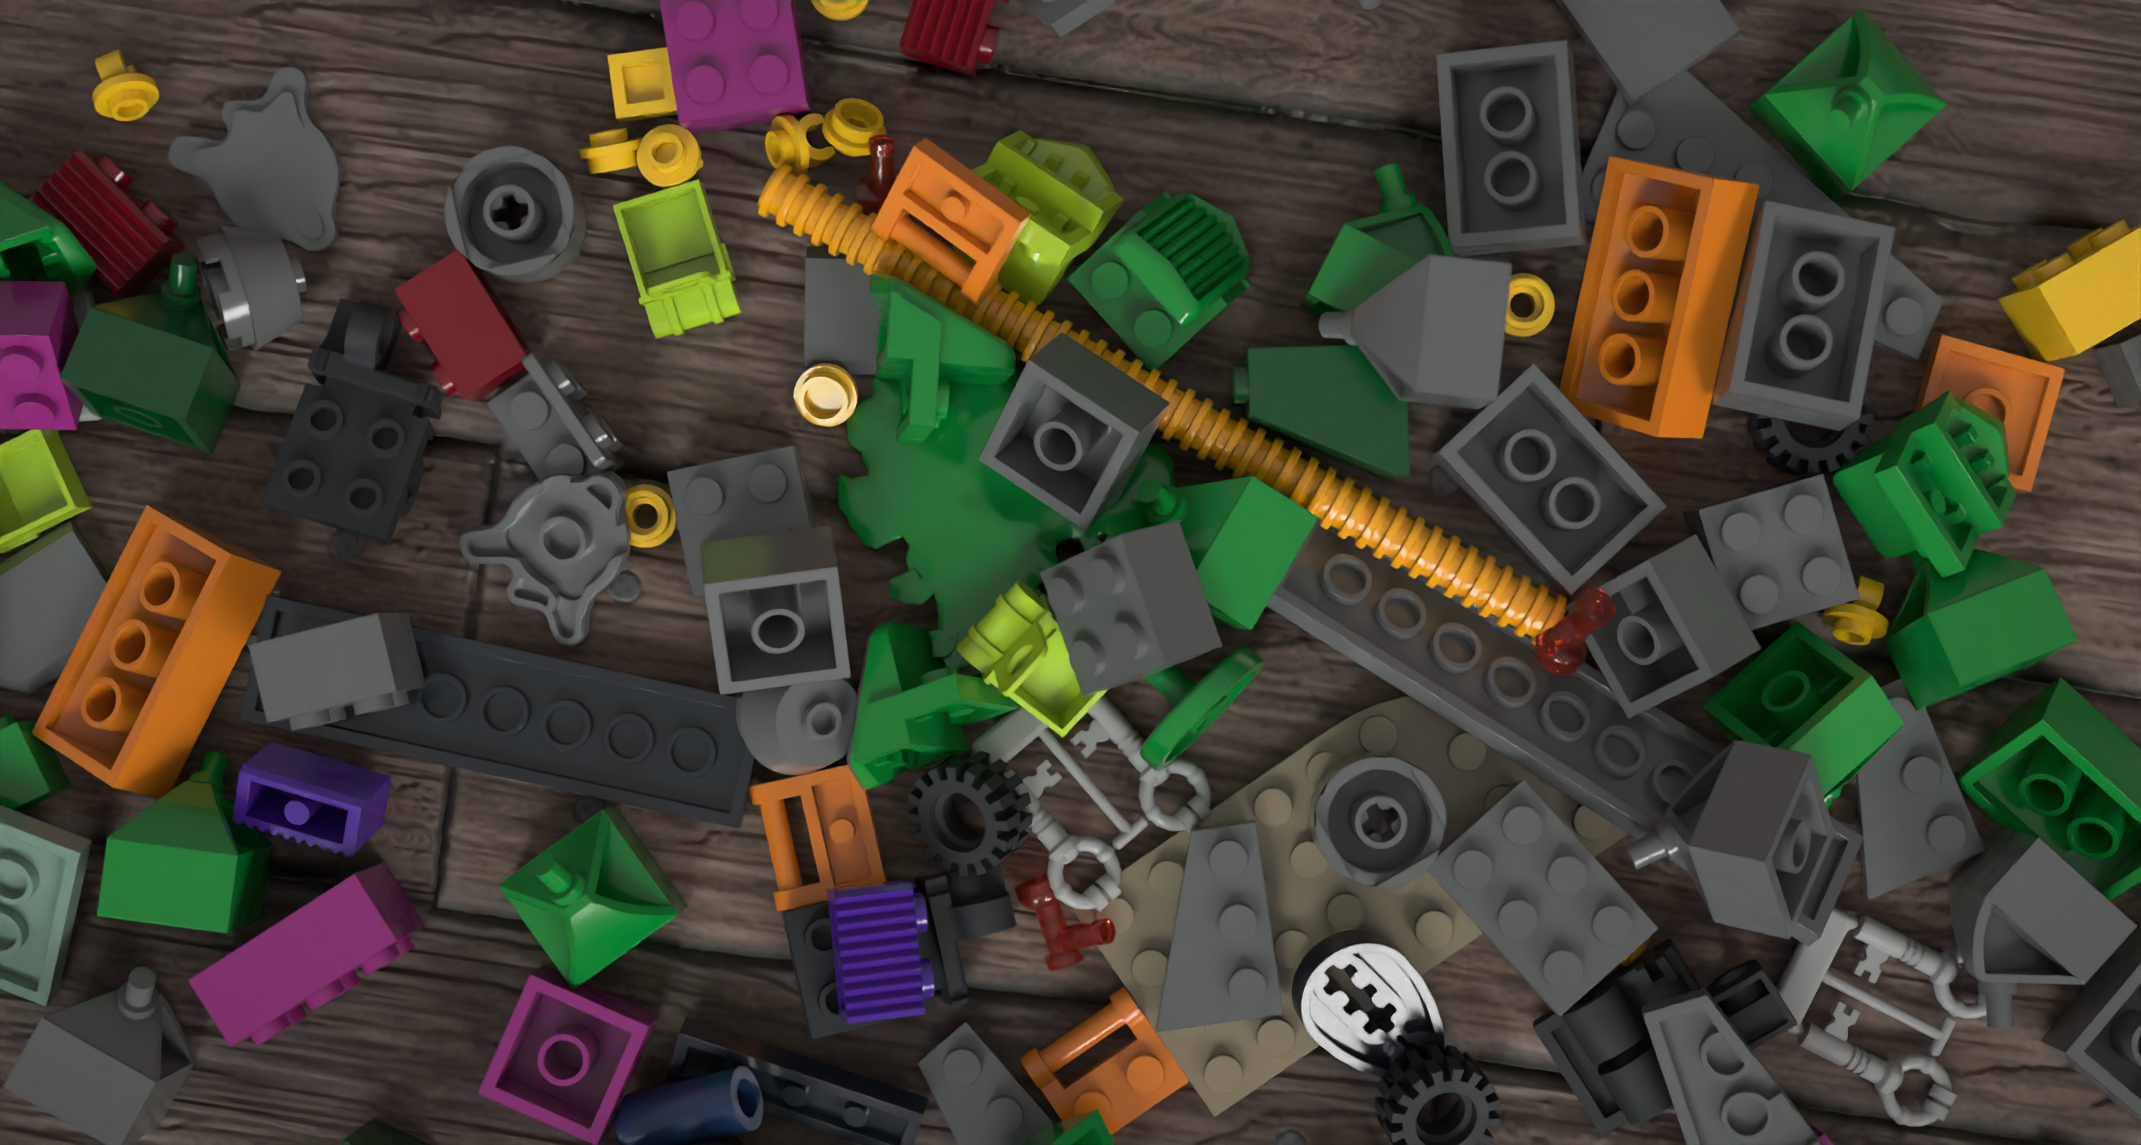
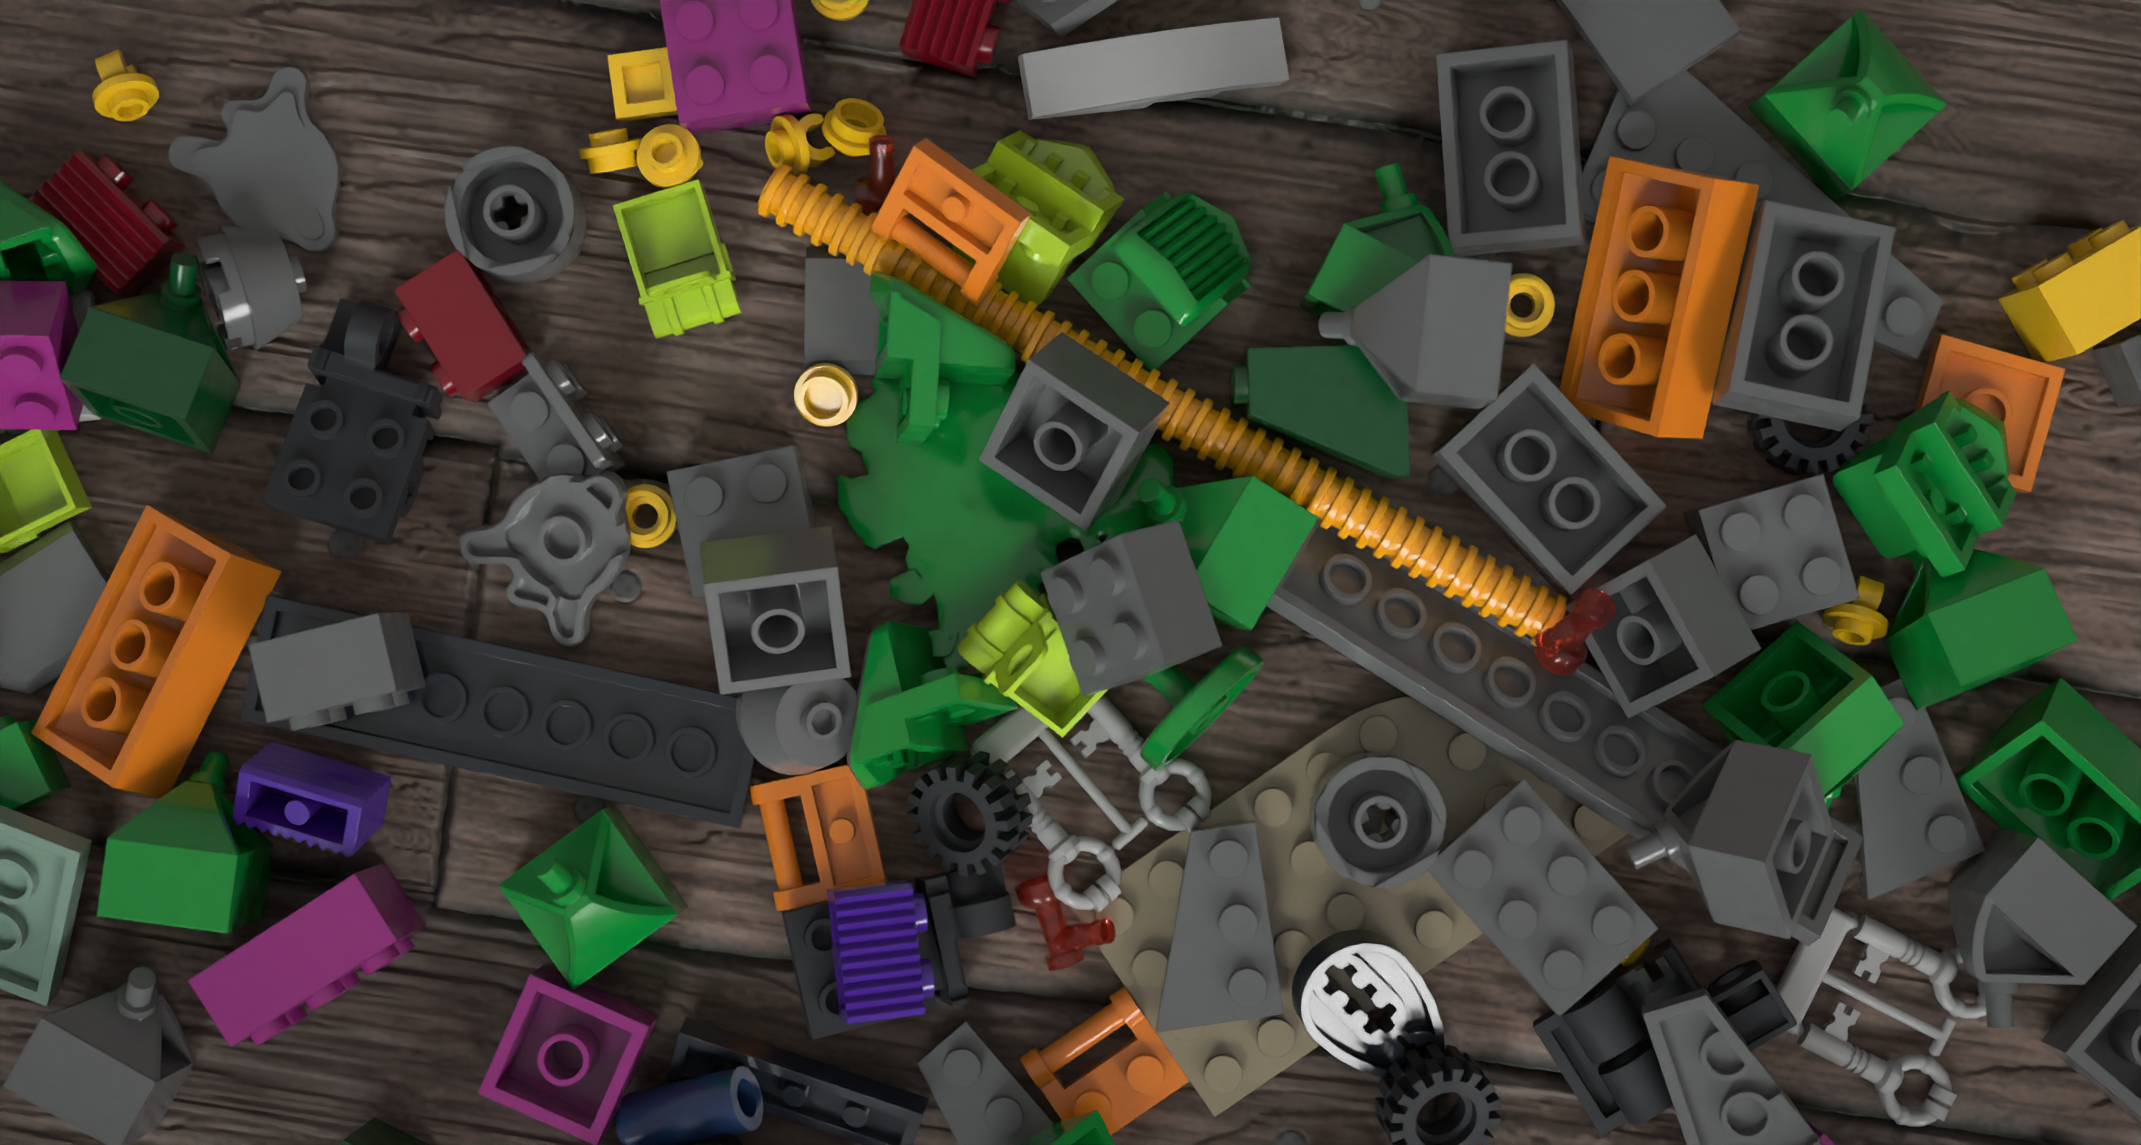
none -> light grey slope [1018,17,1290,120]

